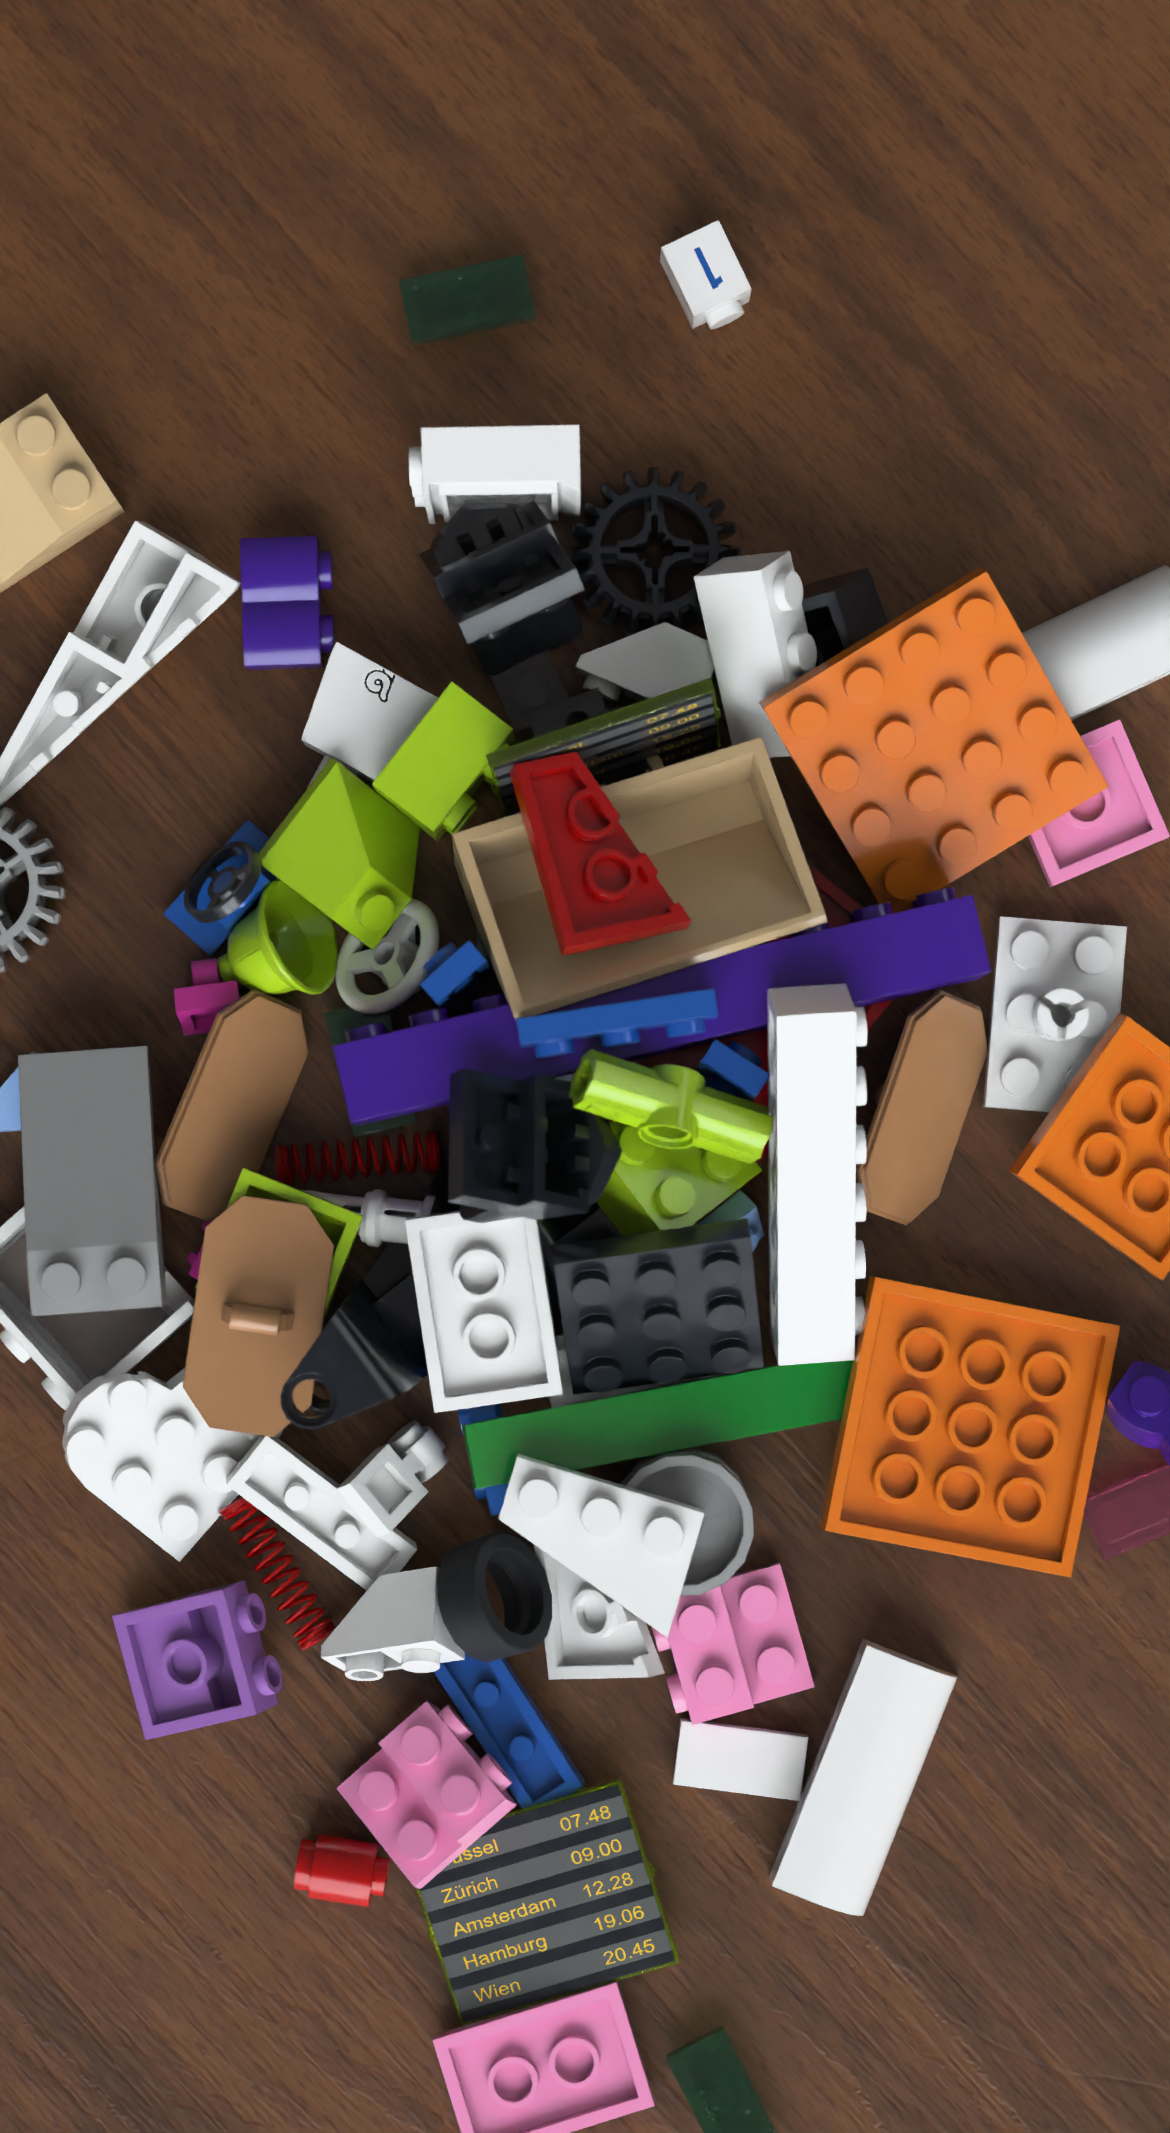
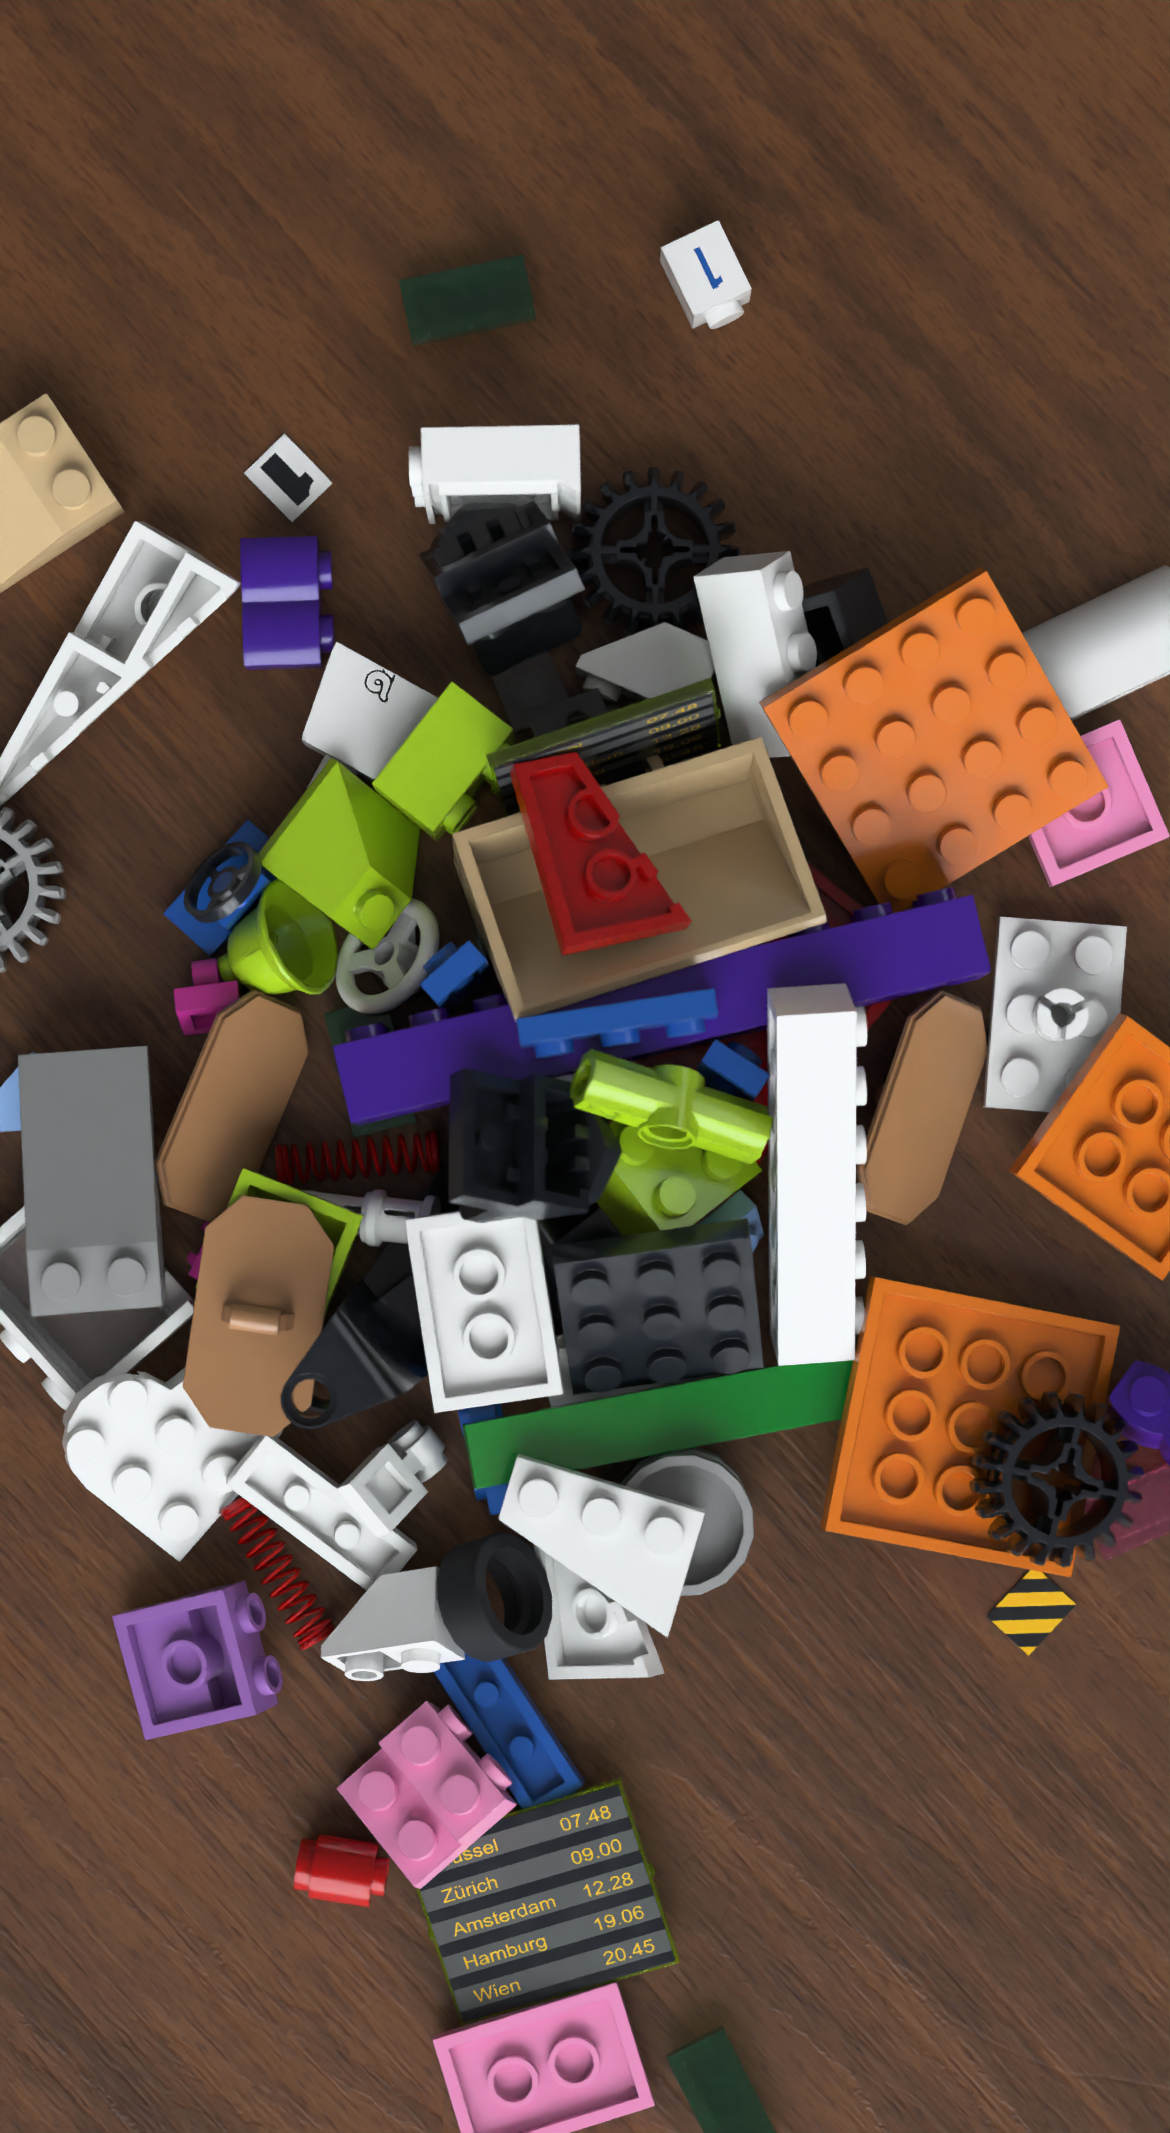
bright pink plate [652,1562,815,1725] -> none
white tile [673,1718,808,1801] -> none
white brick [769,1639,957,1916] -> none
none -> white sticker [244,434,333,522]
none -> black gear [969,1391,1145,1567]
none -> sticker [987,1570,1076,1656]

